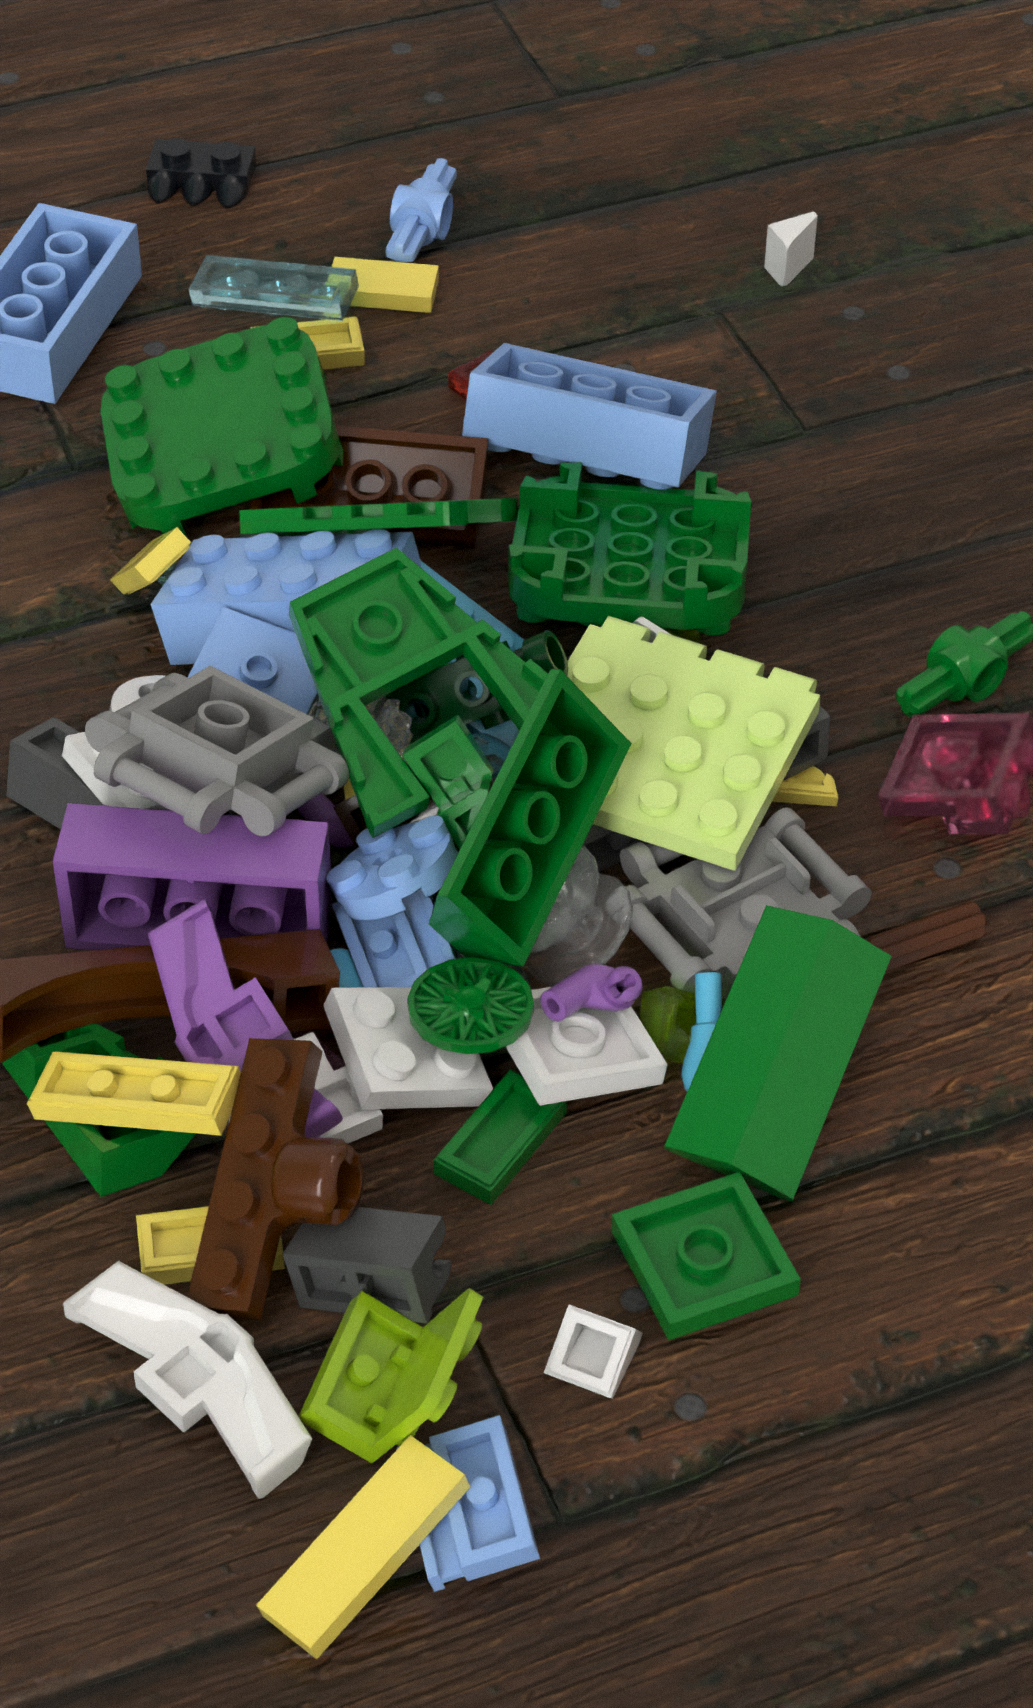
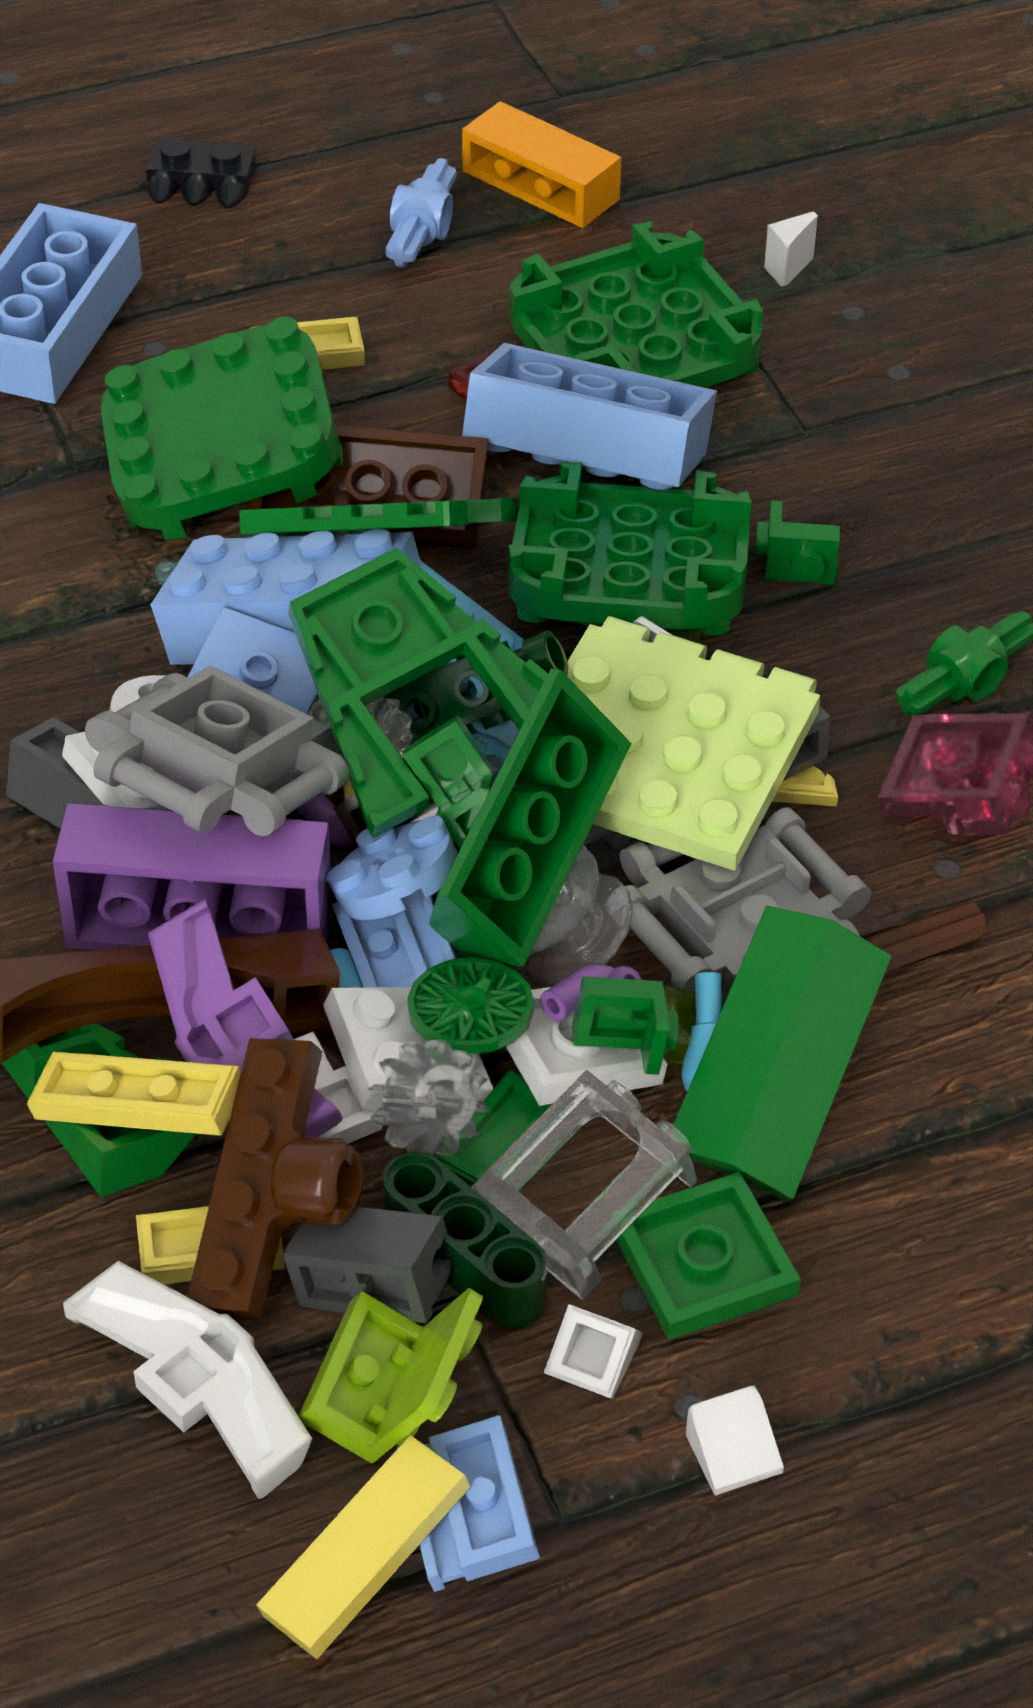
light yellow tile [110,527,191,595] -> none
clear light blue plate [189,255,359,321] -> none
light yellow tile [326,257,439,313] -> none
none -> clear gear [368,1040,490,1156]
none -> dark green beam [383,1151,547,1329]
none -> light orange brick [462,101,622,228]
none -> clear panel [471,1070,698,1300]
none -> green plate [509,221,763,388]
none -> green bracket [571,976,678,1075]
none -> white slope [686,1386,784,1496]
none -> green bracket [755,500,840,585]

